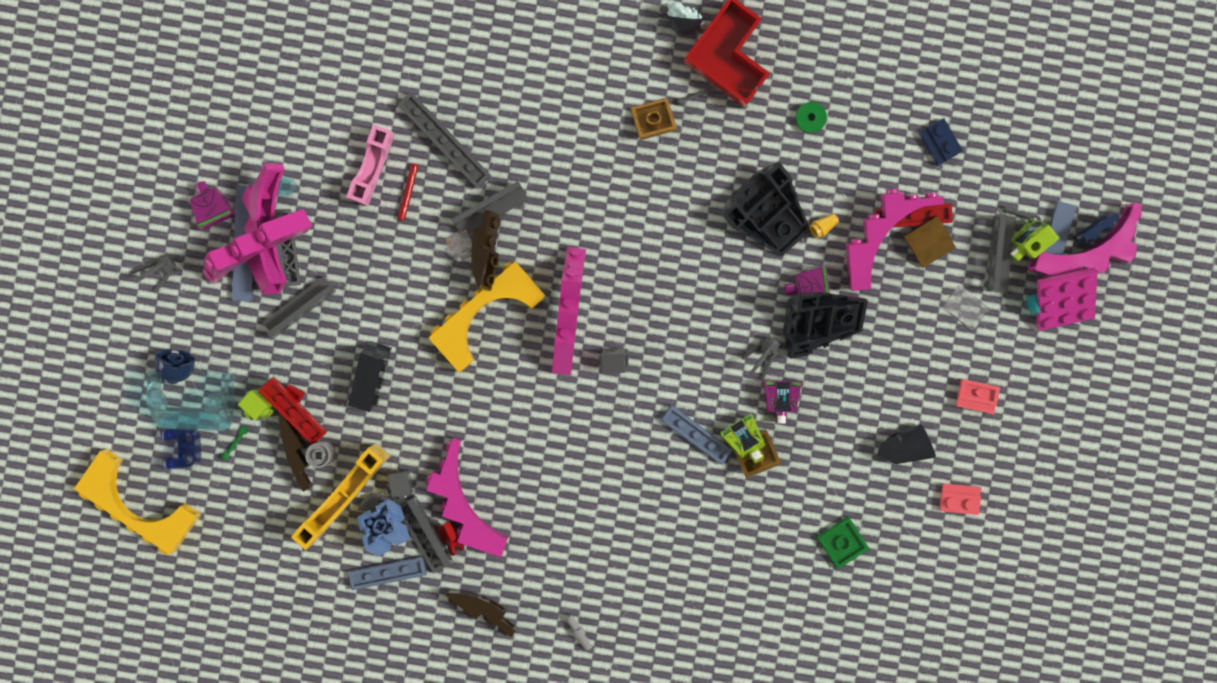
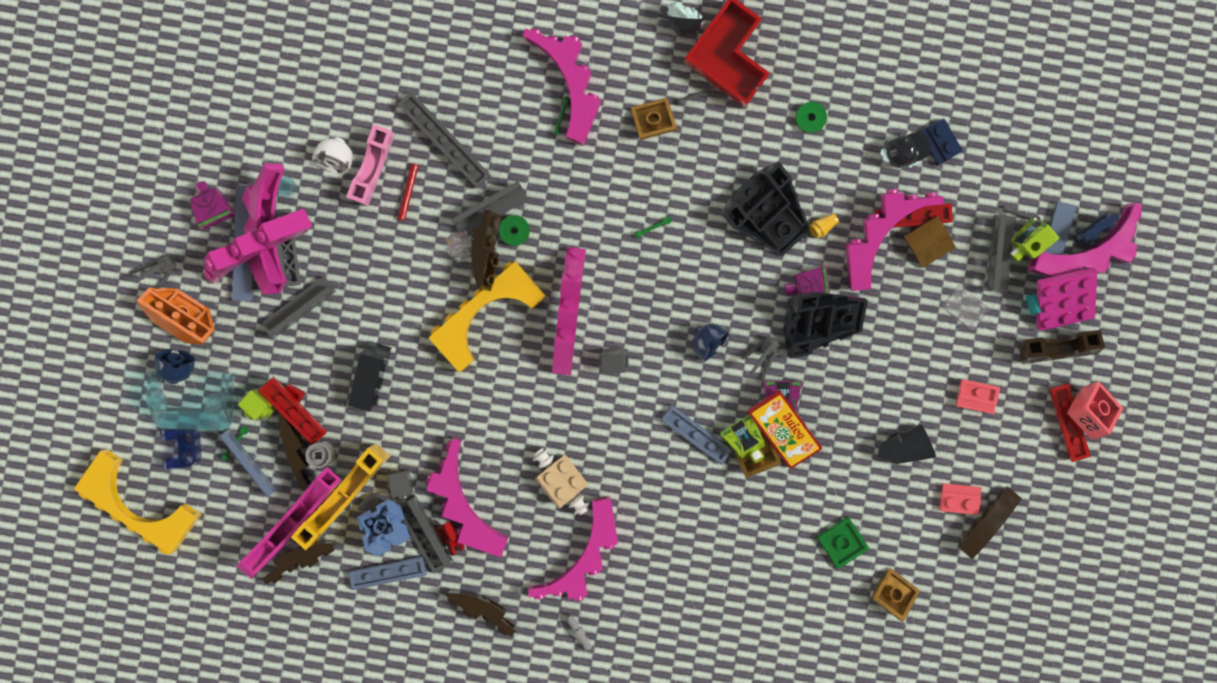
none -> orange wedge [136,287,214,345]
none -> sand blue tile [220,429,277,497]
none -> dark pink arch [237,467,341,579]
none -> dark brown slope [262,540,337,585]
none -> white cylinder [312,138,353,174]
none -> green piece [499,215,530,246]
none -> dark pink arch [523,28,601,146]
none -> dark pink arch [528,496,618,601]
none -> tan plate [533,448,590,515]
none -> green hinge [554,97,570,135]
none -> green hinge [635,217,672,238]
none -> dark blue cylinder [692,323,729,361]
none -> tile [748,389,823,469]
none -> pearl gold slope [872,568,920,622]
none -> black hair [880,132,931,168]
none -> dark brown slope [957,486,1022,559]
none -> dark brown arch [1018,330,1105,364]
none -> red plate [1049,383,1091,462]
none -> coral brick [1067,381,1123,440]

